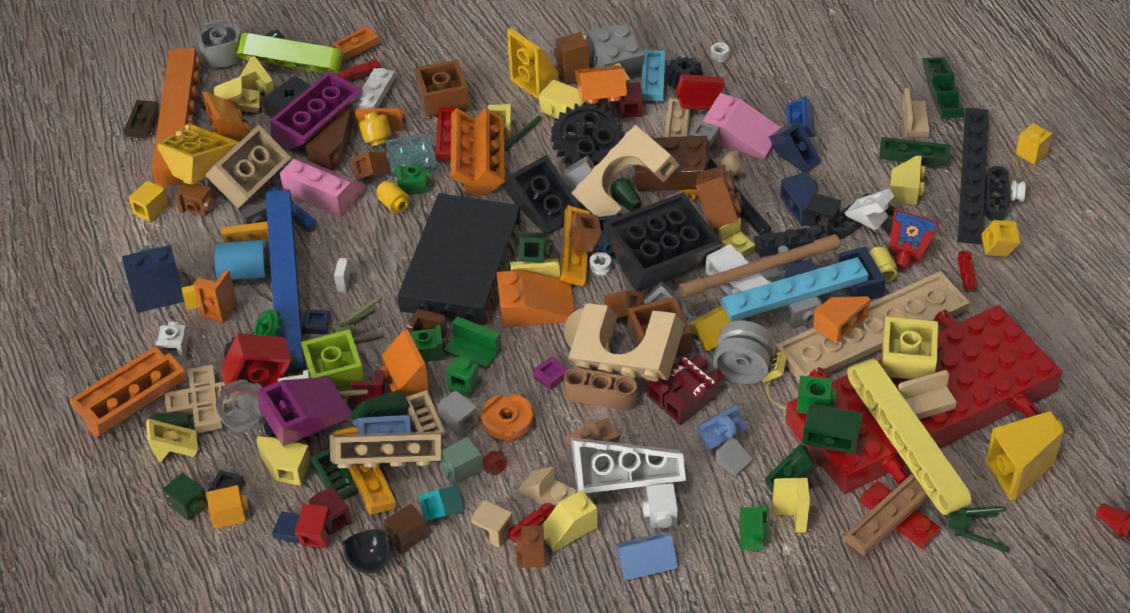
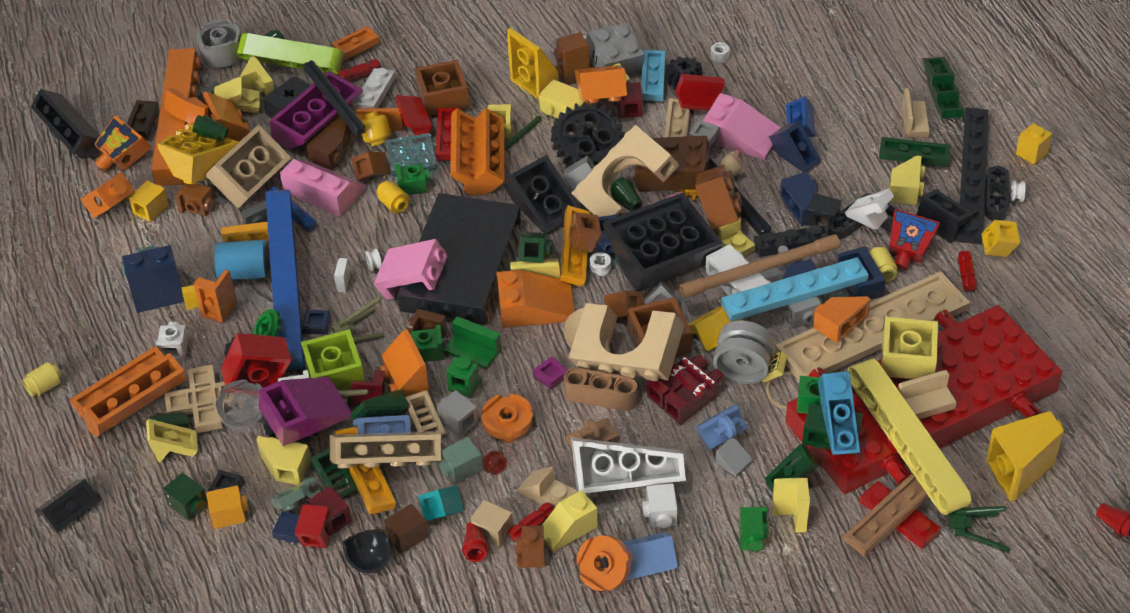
none -> light yellow brick [22,362,62,397]
none -> black brick [31,89,100,159]
none -> black panel [34,479,100,532]
none -> orange torso [80,172,135,218]
none -> orange torso [95,115,152,172]
none -> orange slope [164,88,209,124]
none -> dark green cone [192,115,229,141]
none -> sand green plate [270,477,321,511]
none -> black axle [304,60,366,136]
none -> white bush [365,248,382,272]
none -> bright pink panel [374,239,447,300]
none -> red panel [395,95,432,143]
none -> red cone [462,522,489,562]
none -> orange plate [577,535,633,591]
none -> dark azure slope [818,372,860,455]
none -> black panel [916,189,973,243]

